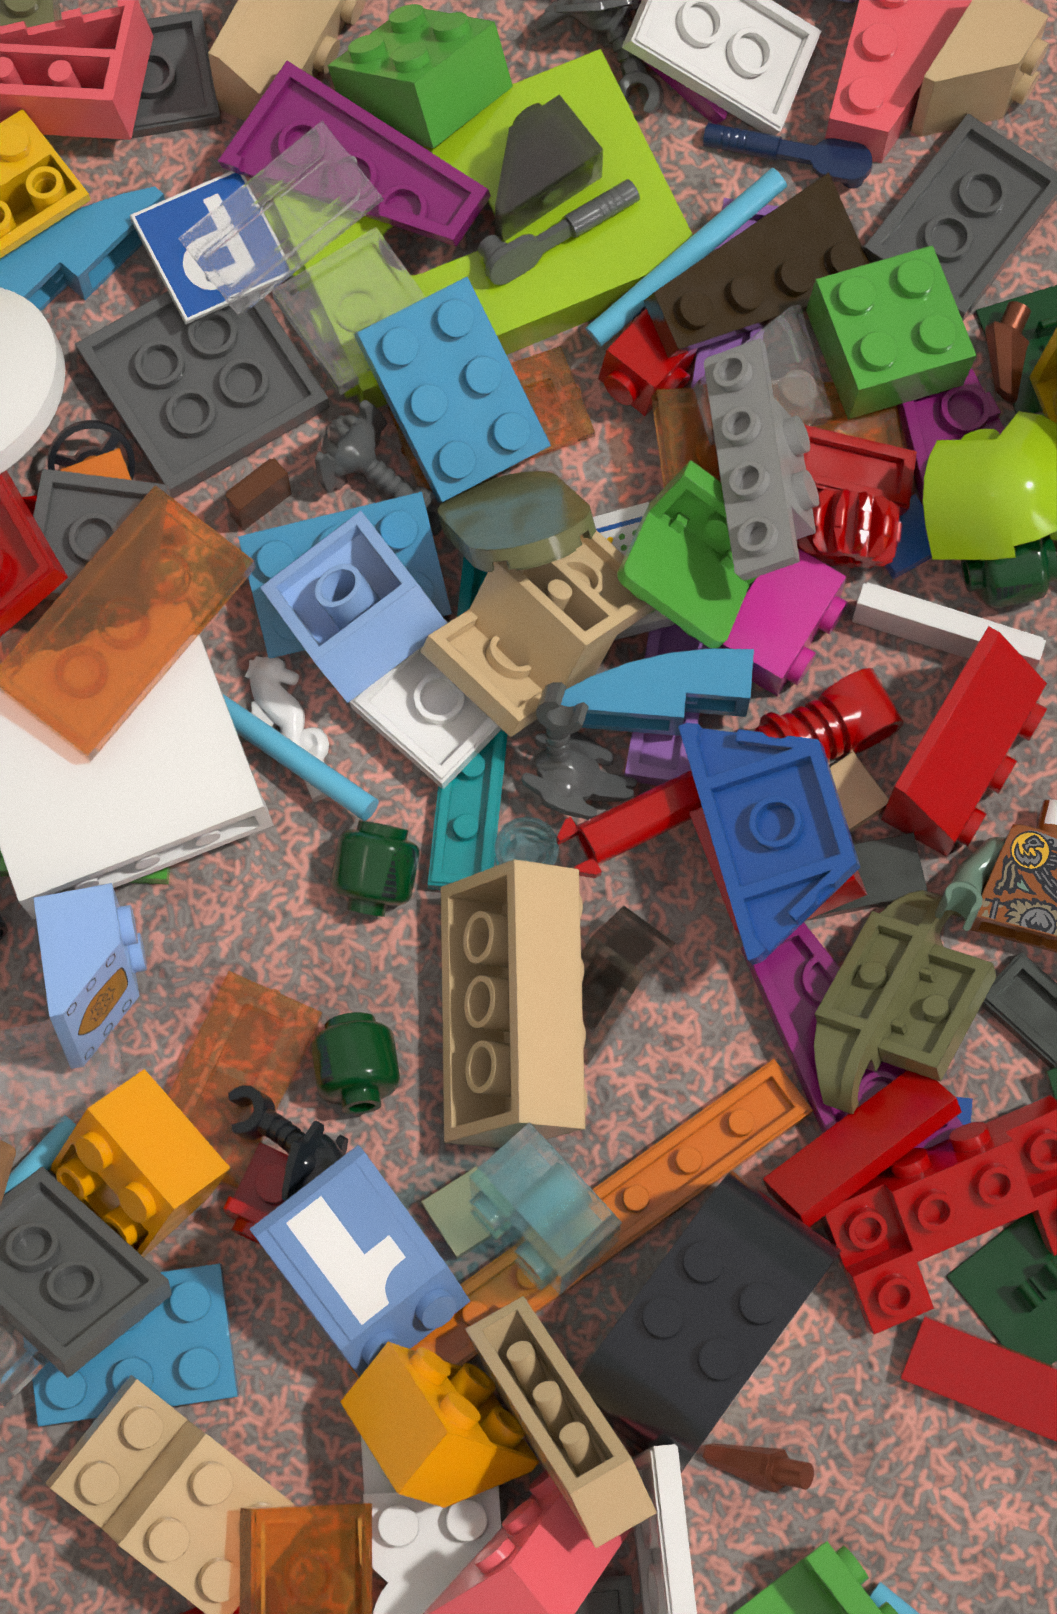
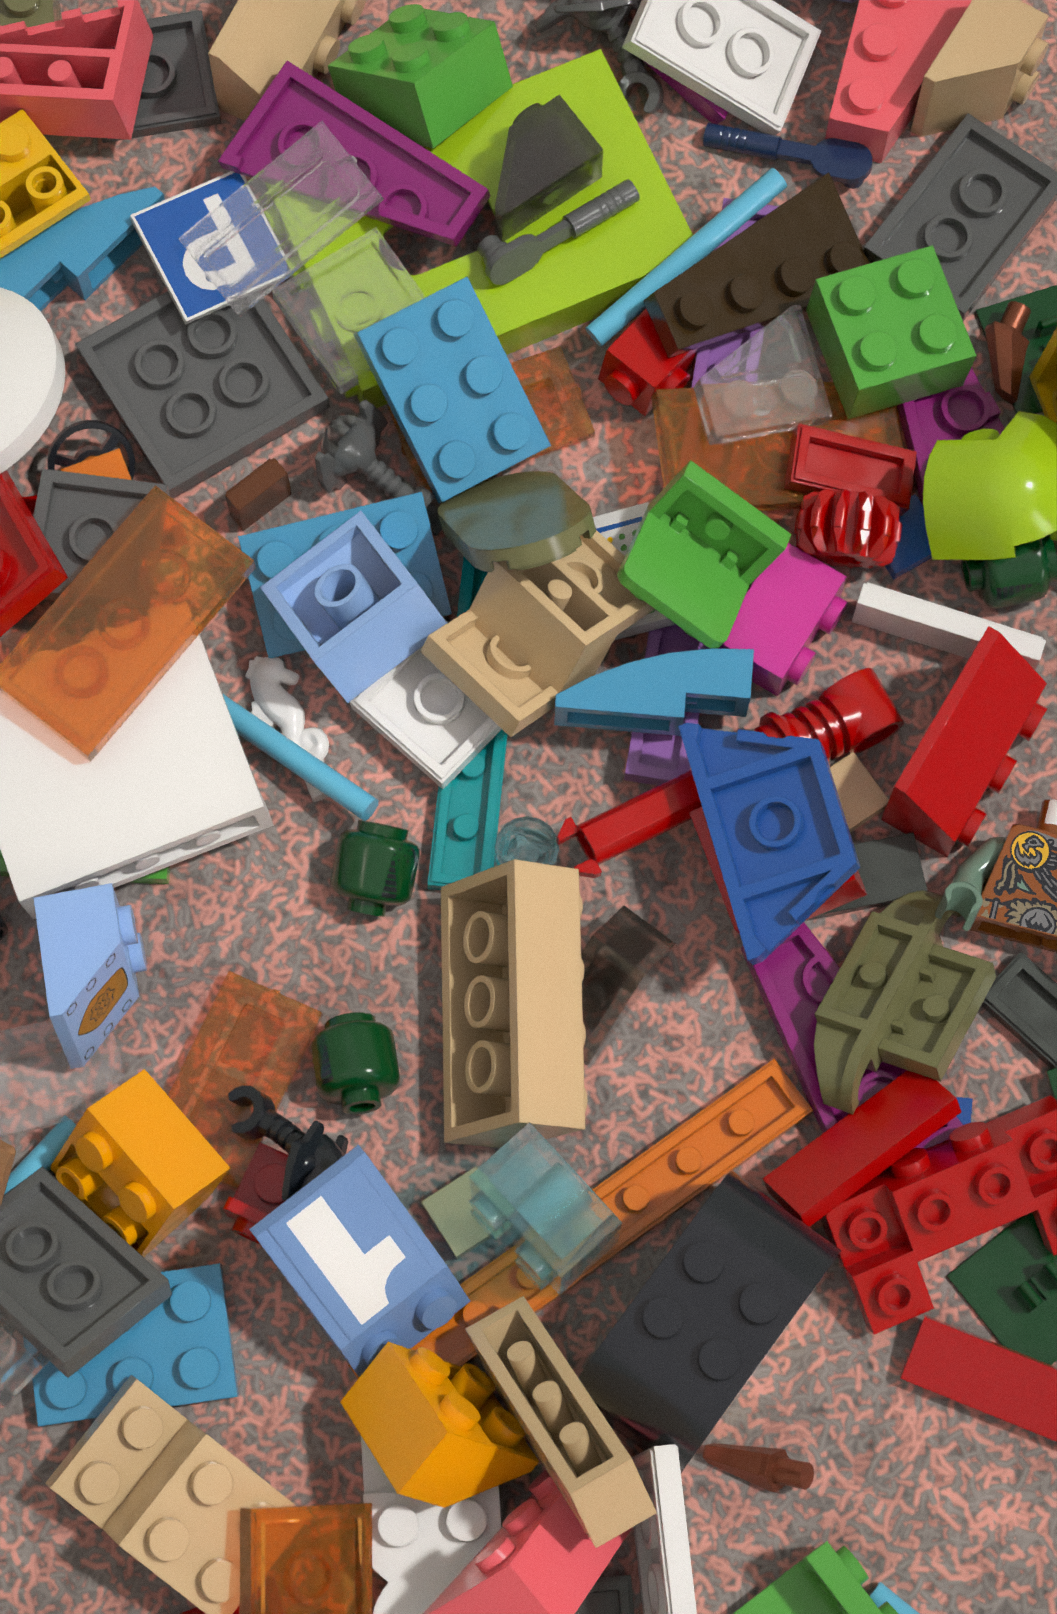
dark grey piece [522,682,637,820] -> none
light grey bracket [704,338,819,580] -> none

